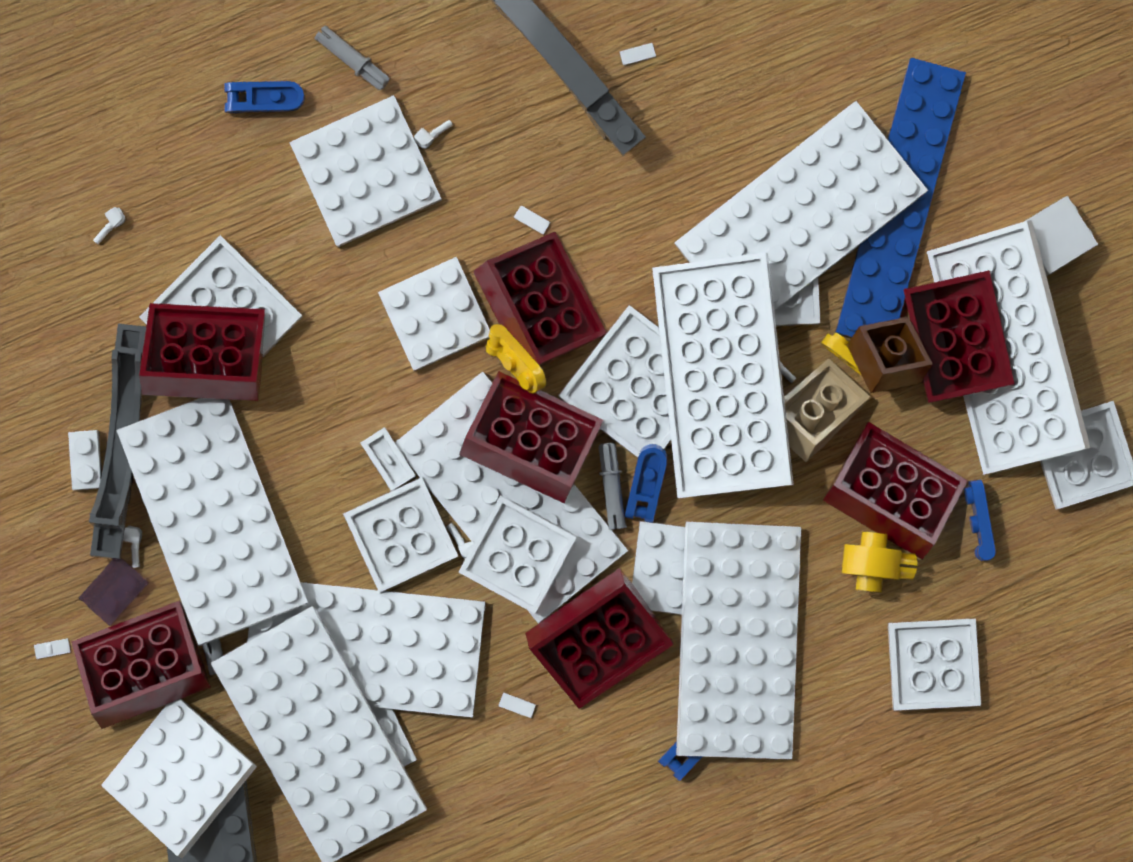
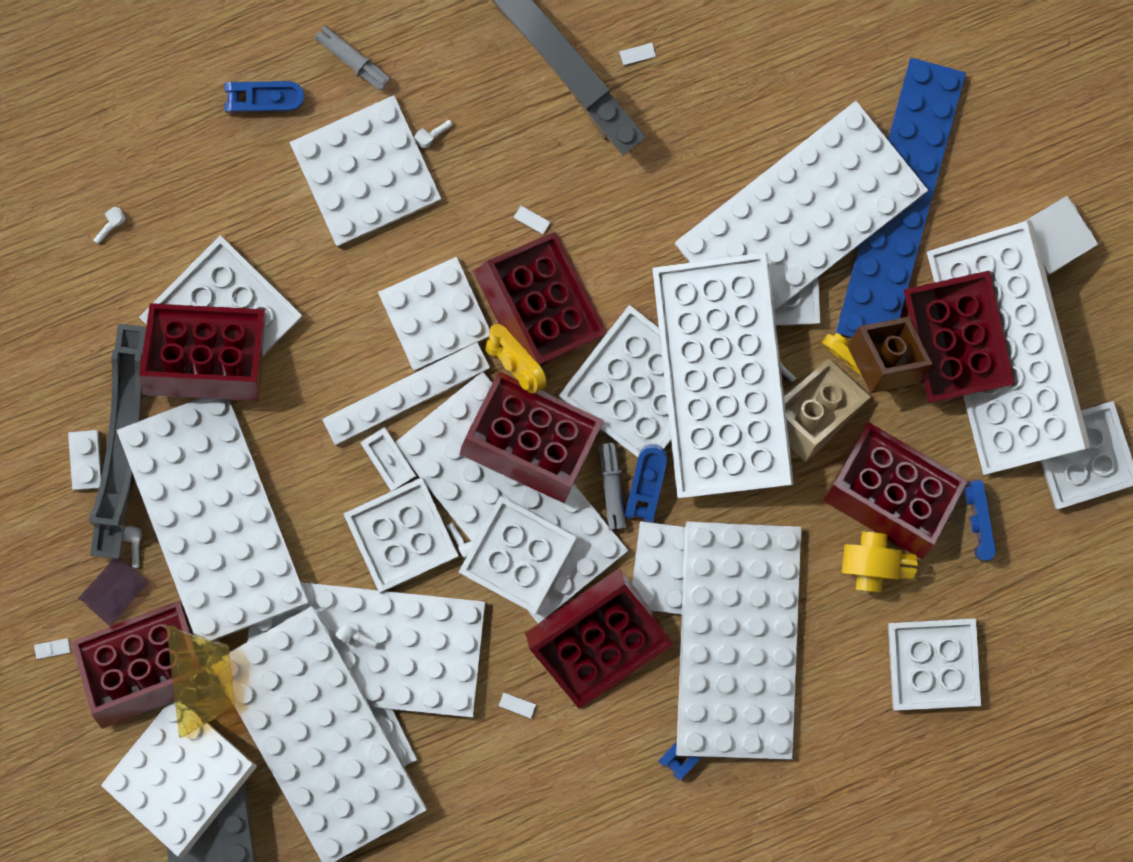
none -> clear yellow wing [167,625,235,738]
none -> white plate [322,342,490,445]
none -> white hand [335,625,377,648]

